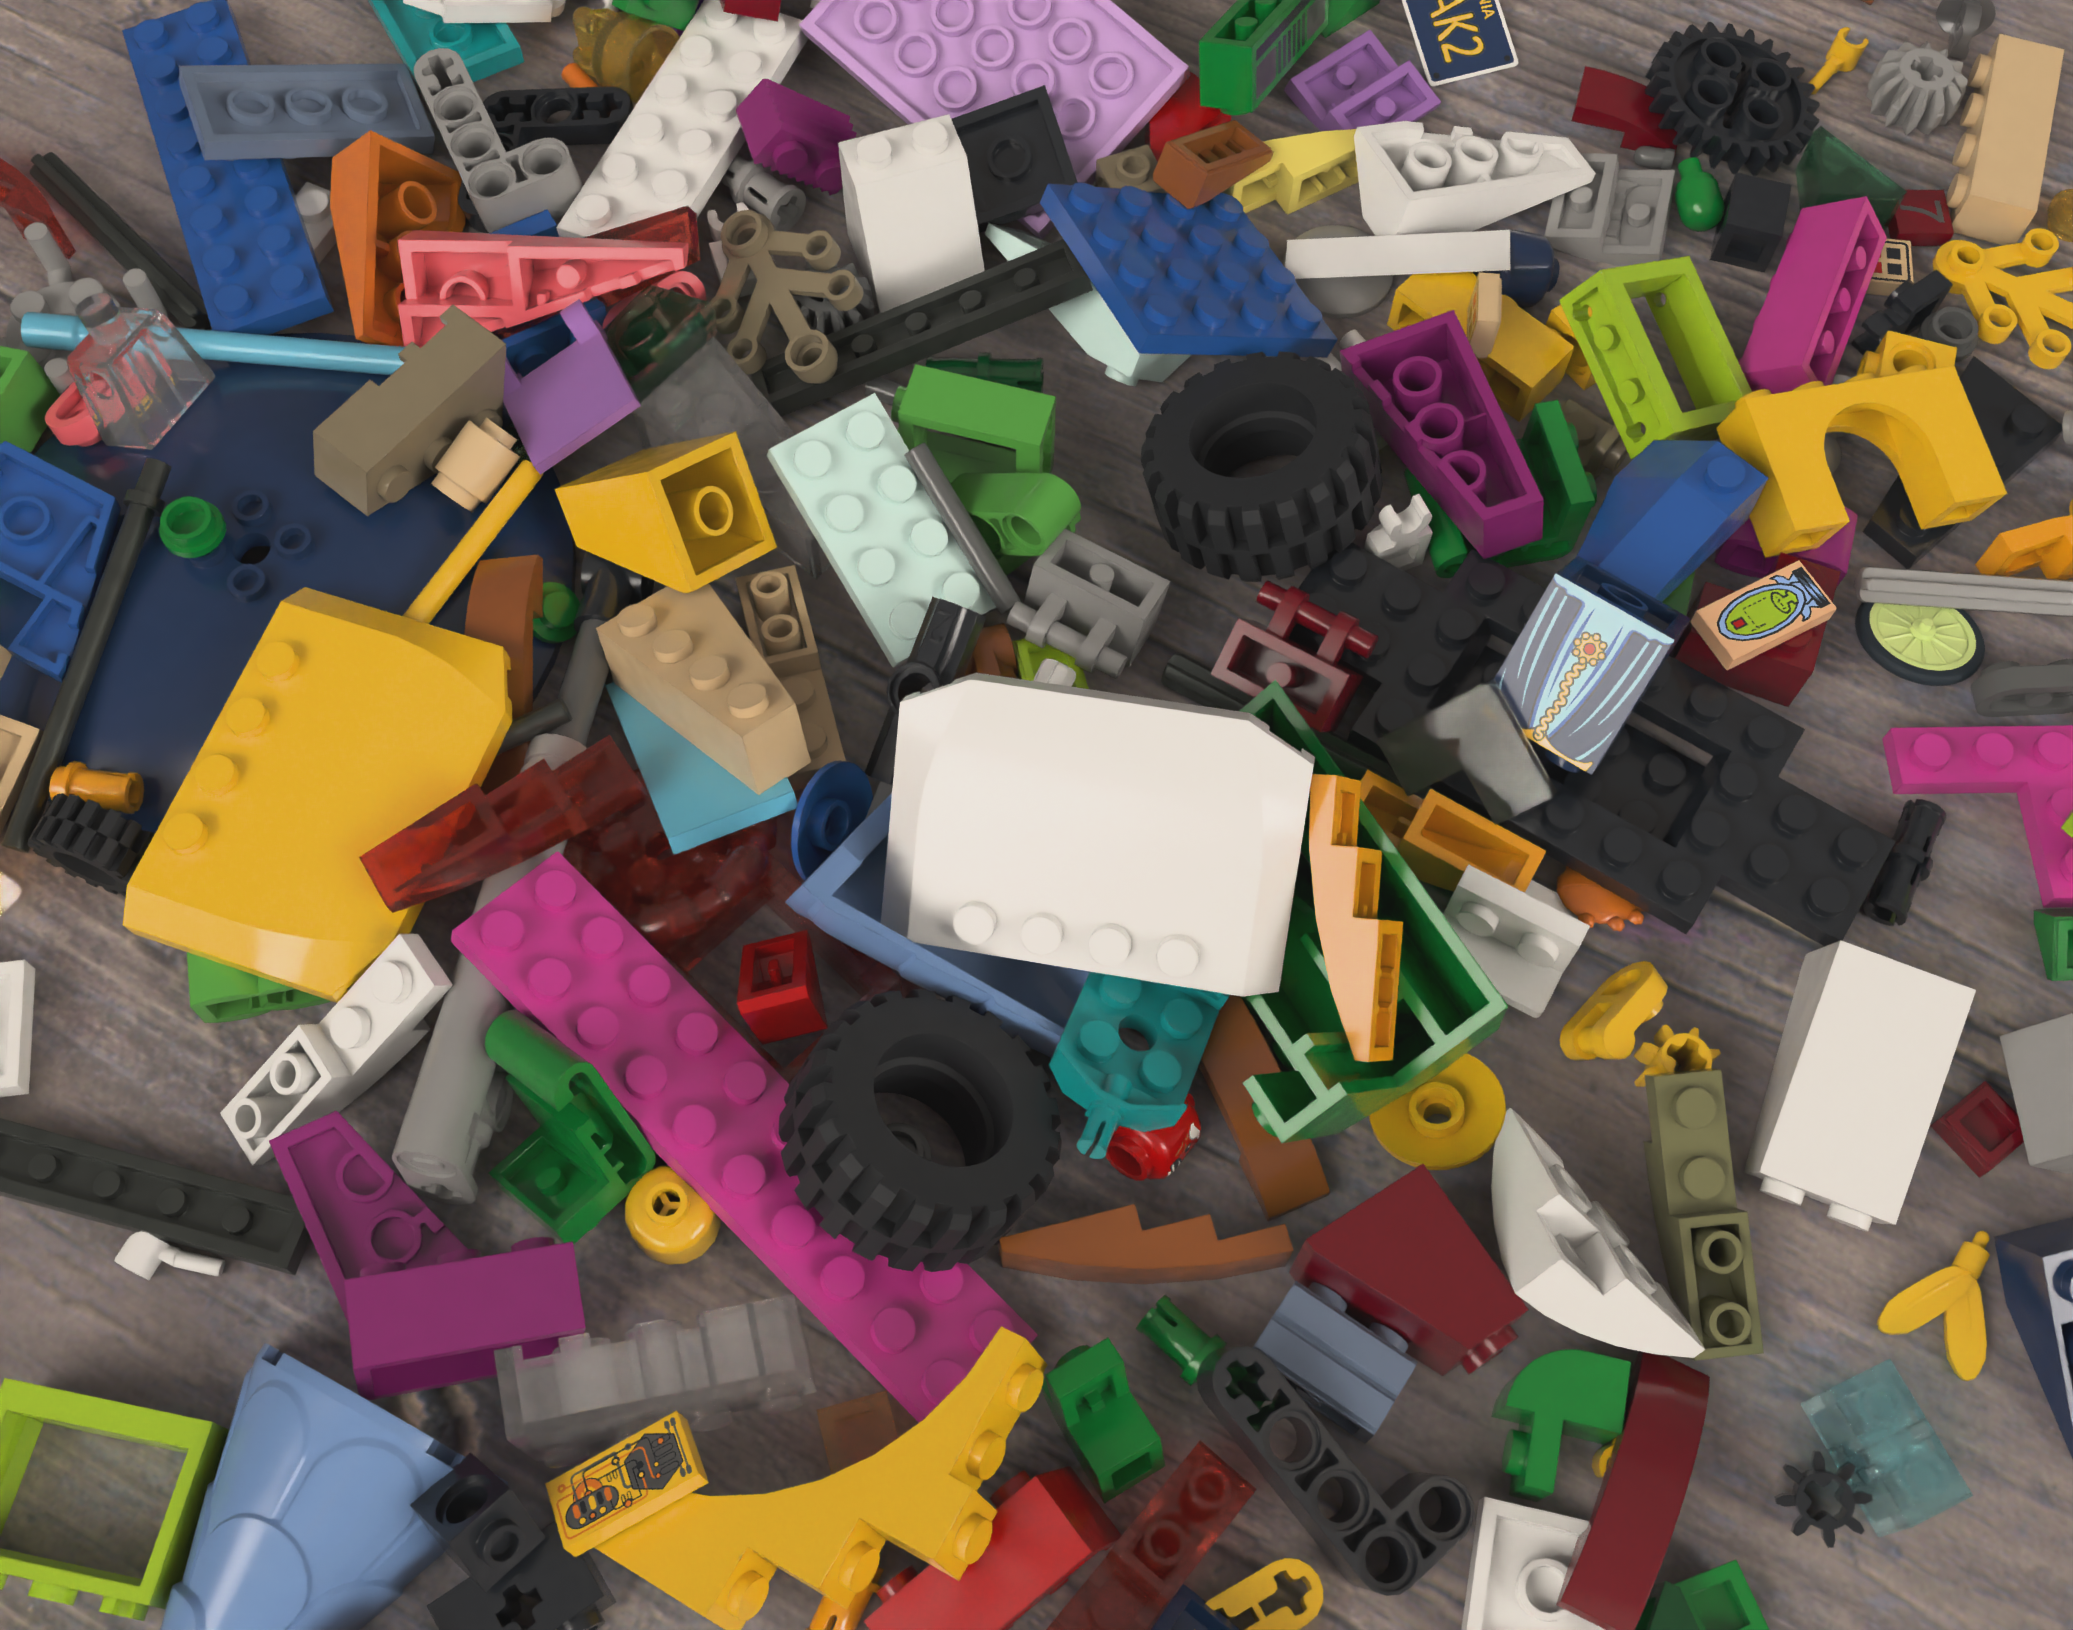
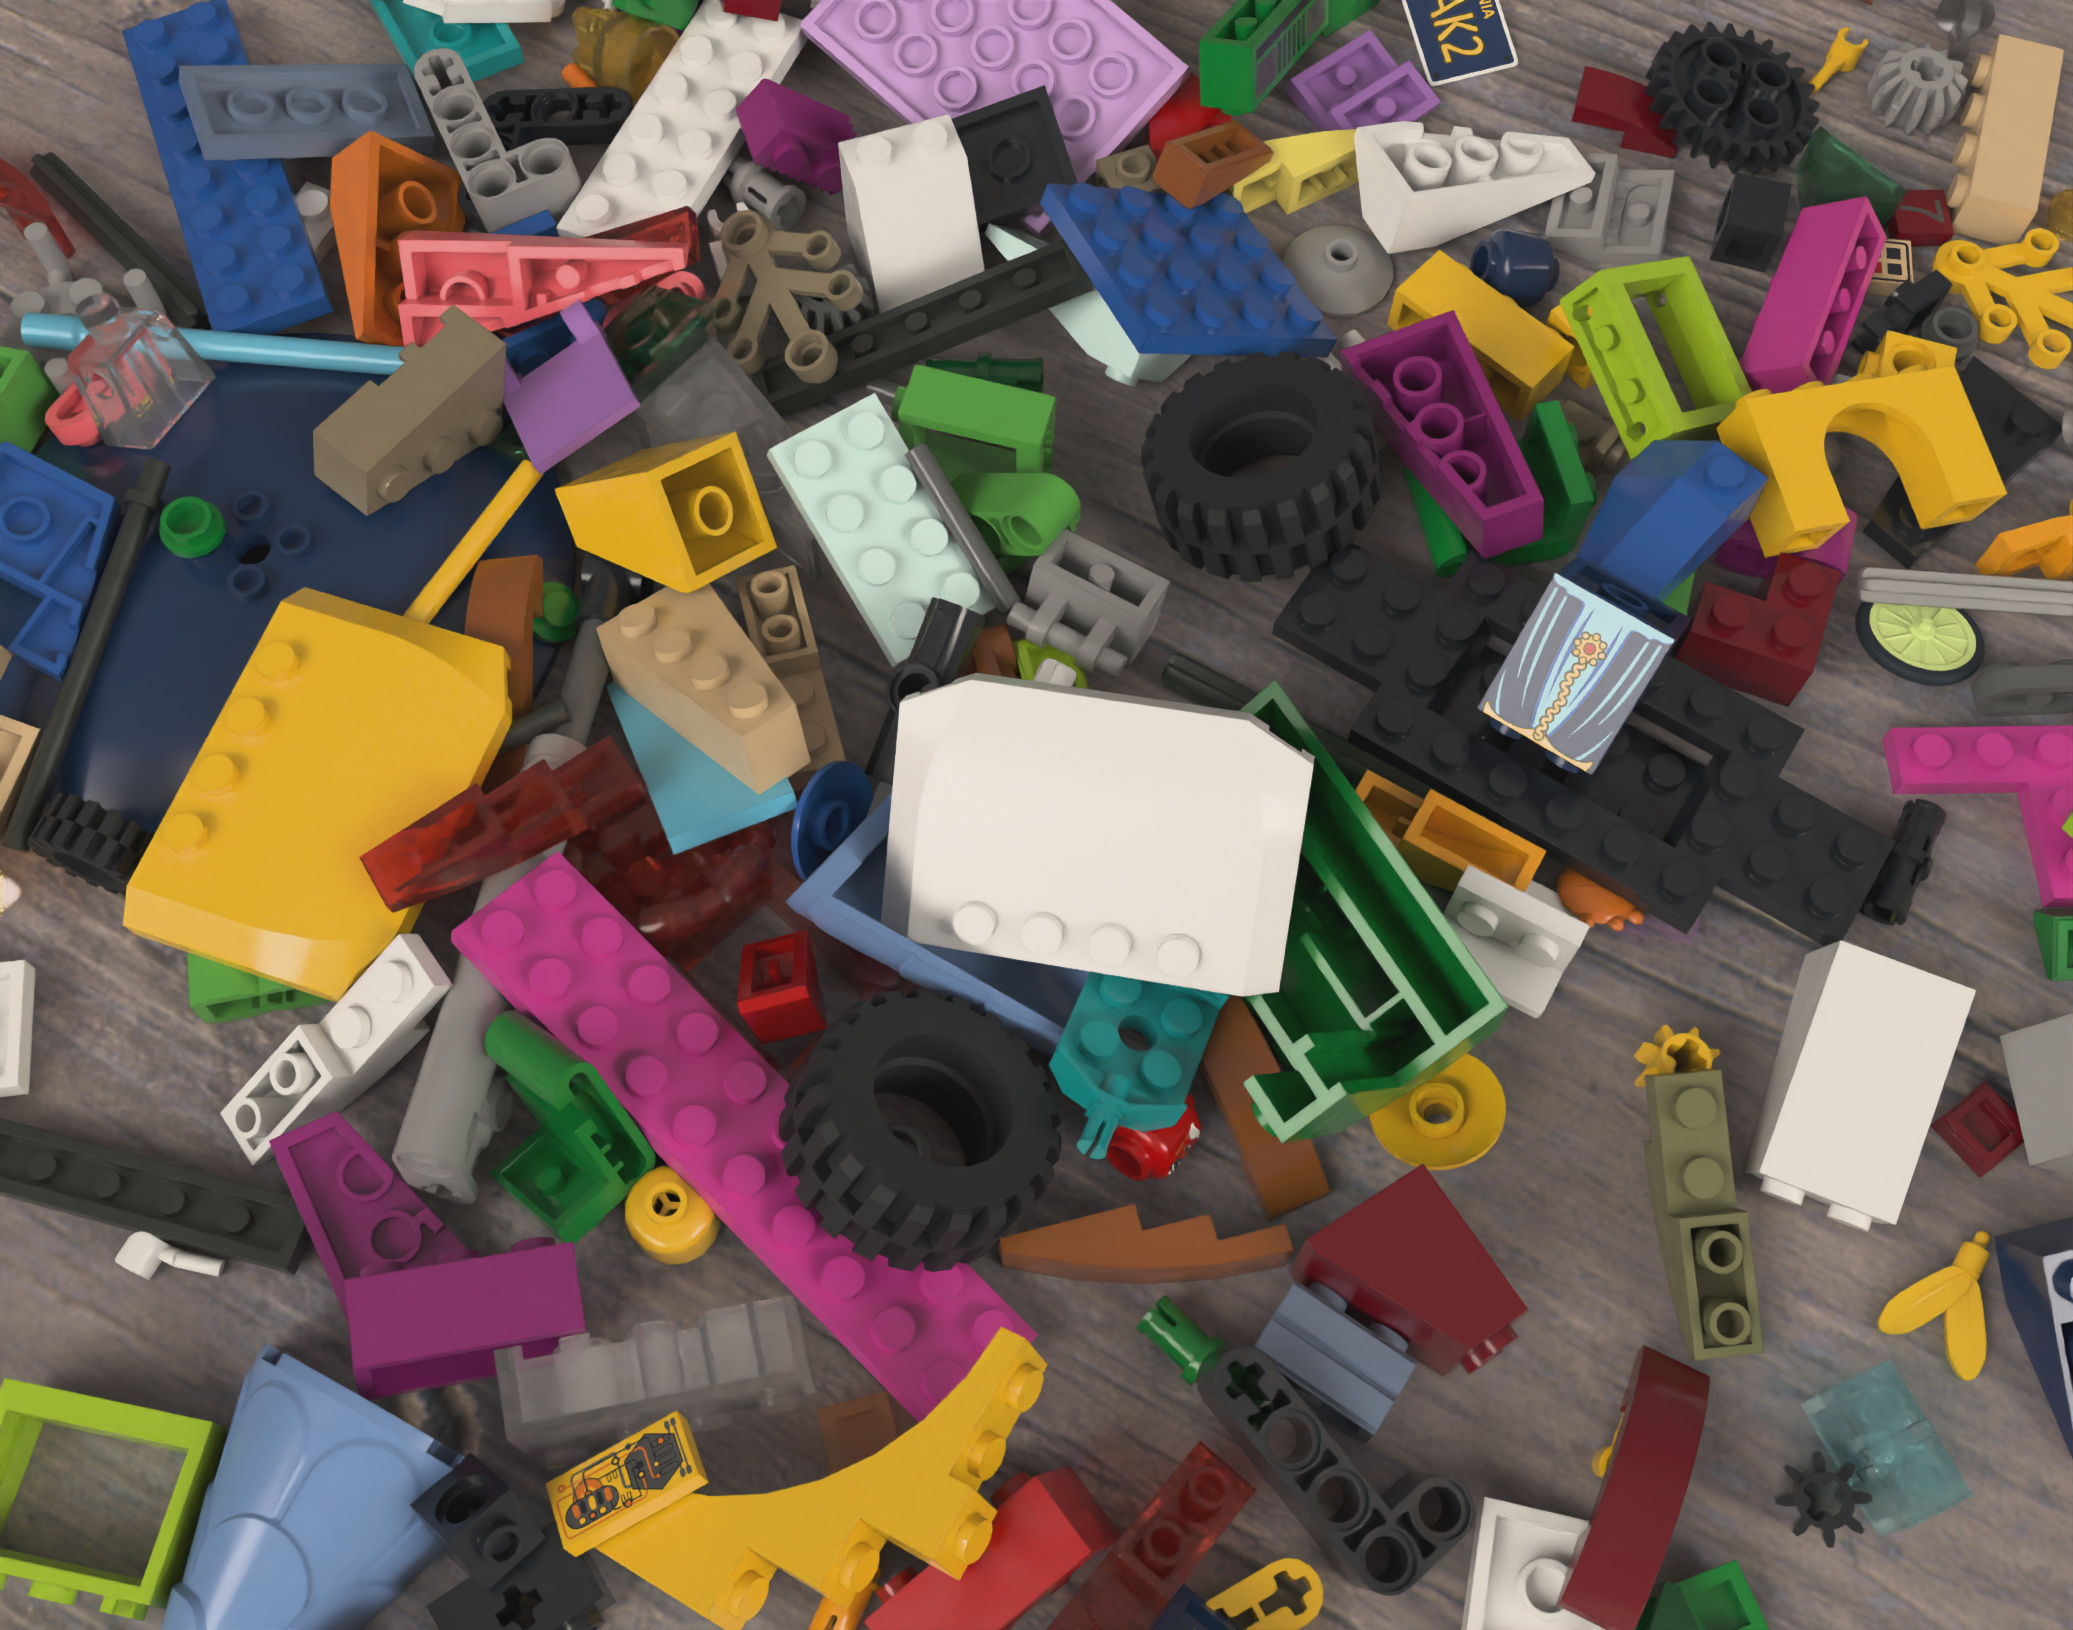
light orange pin [49,761,144,814] -> none
tan brick [431,418,520,513] -> none
green brick [1041,1337,1166,1504] -> none
dark red brick [1210,580,1379,732] -> none
white sticker [1285,230,1510,279] -> none
light orange slope [1309,774,1403,1062] -> none
white plate [1363,494,1433,571] -> none
clear smoke tile [1376,678,1557,825] -> none
tan tile [1467,272,1502,358] -> none
white brick [1491,1108,1705,1358] -> none
green brick [1491,1349,1631,1502] -> none
yellow plate [1559,961,1668,1061] -> none
dark grey piece [1634,146,1675,170] -> none
green cylinder [1674,157,1725,232] -> none
tile [1690,560,1837,670] -> none

